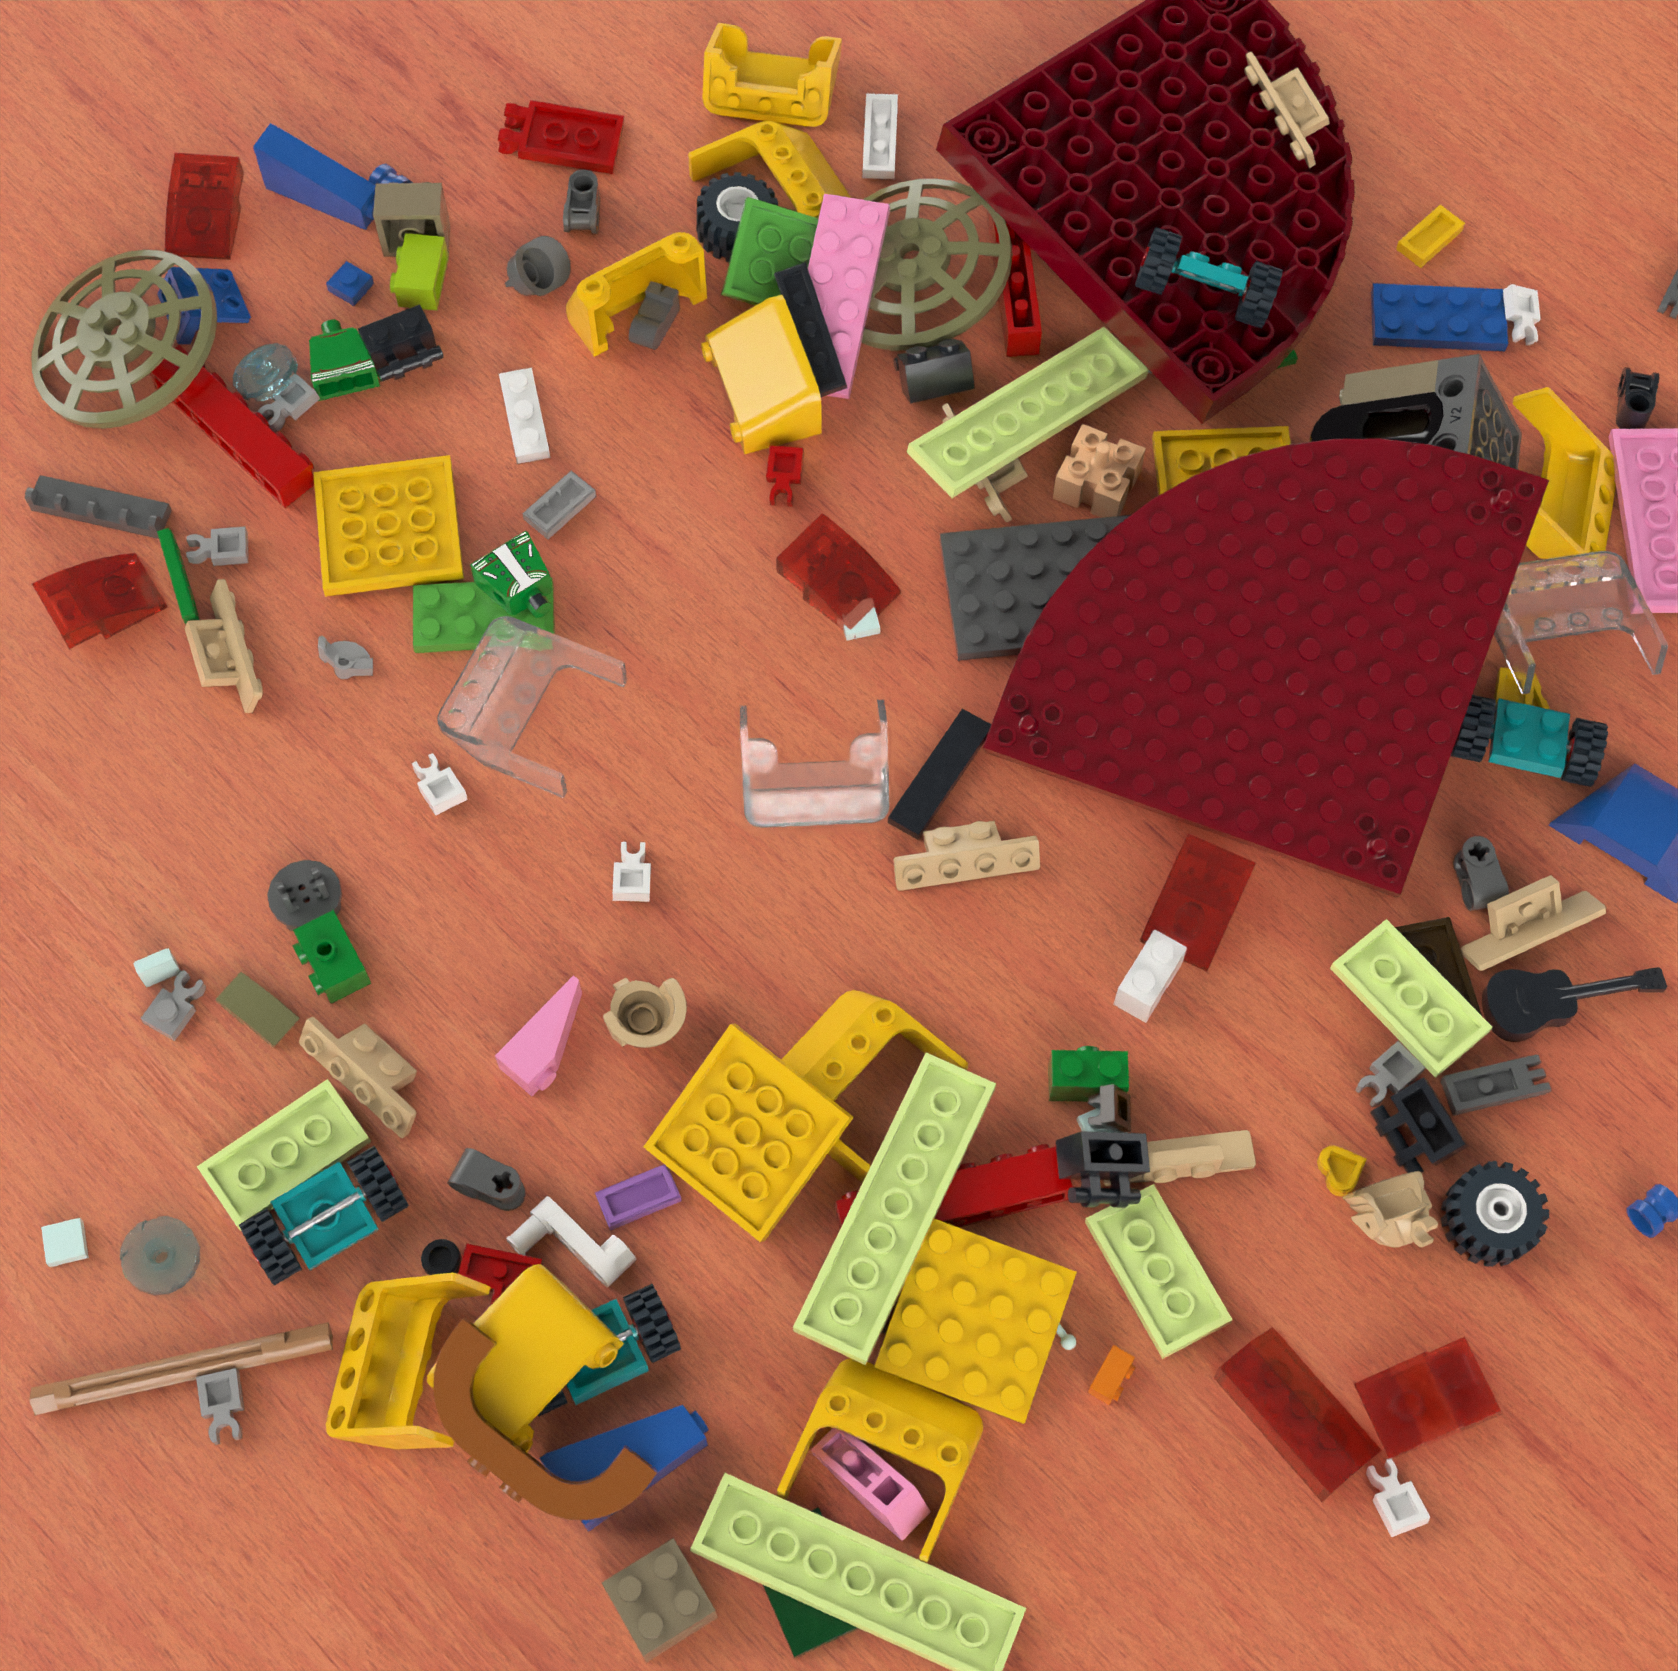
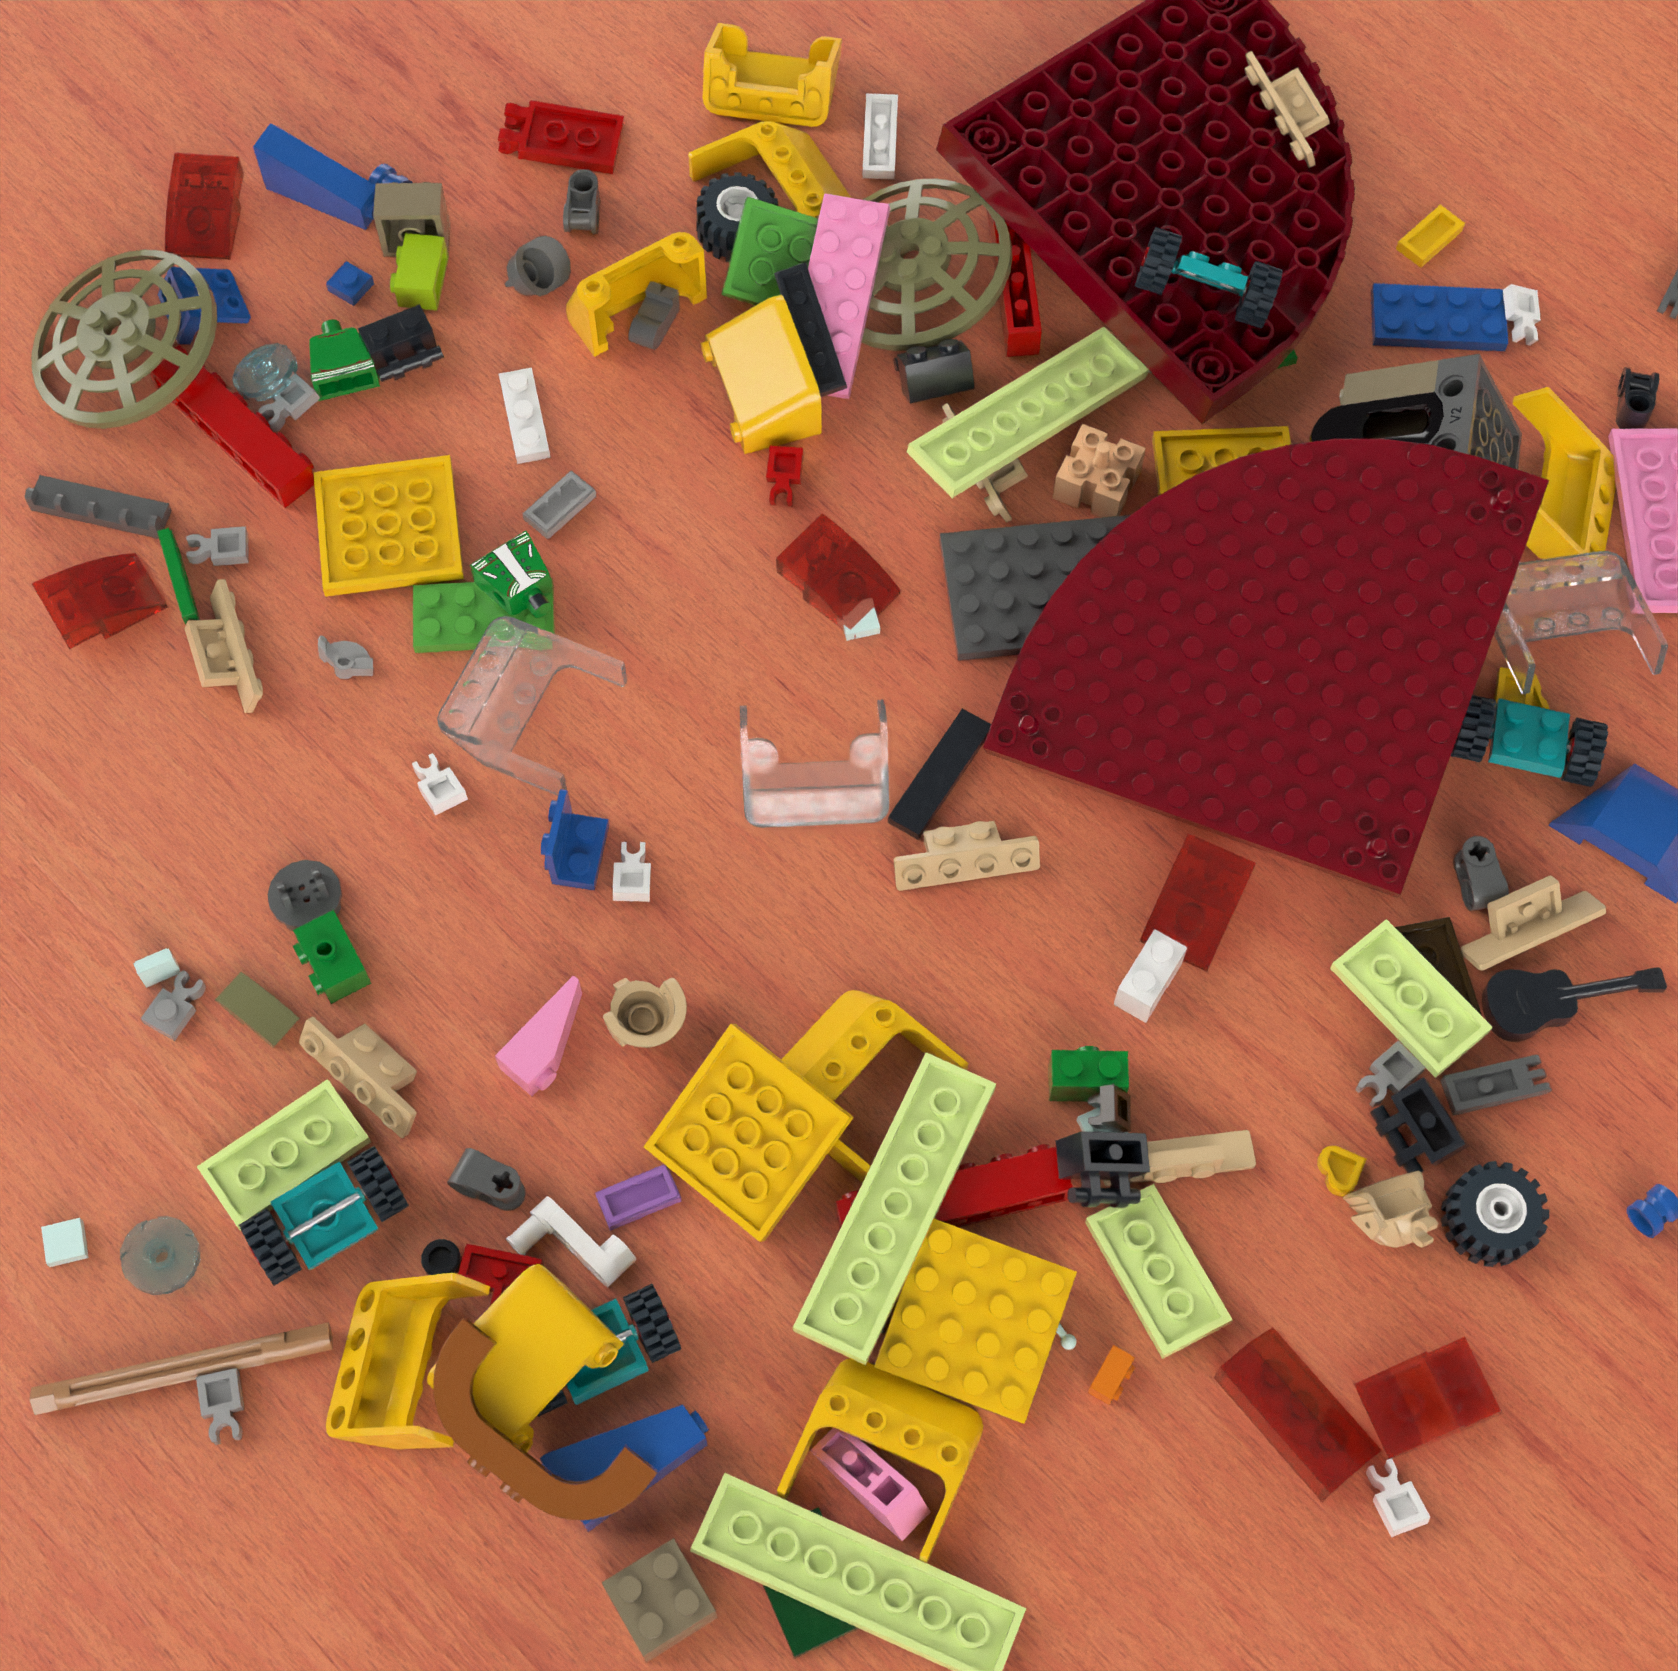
none -> blue bracket [541,789,609,891]

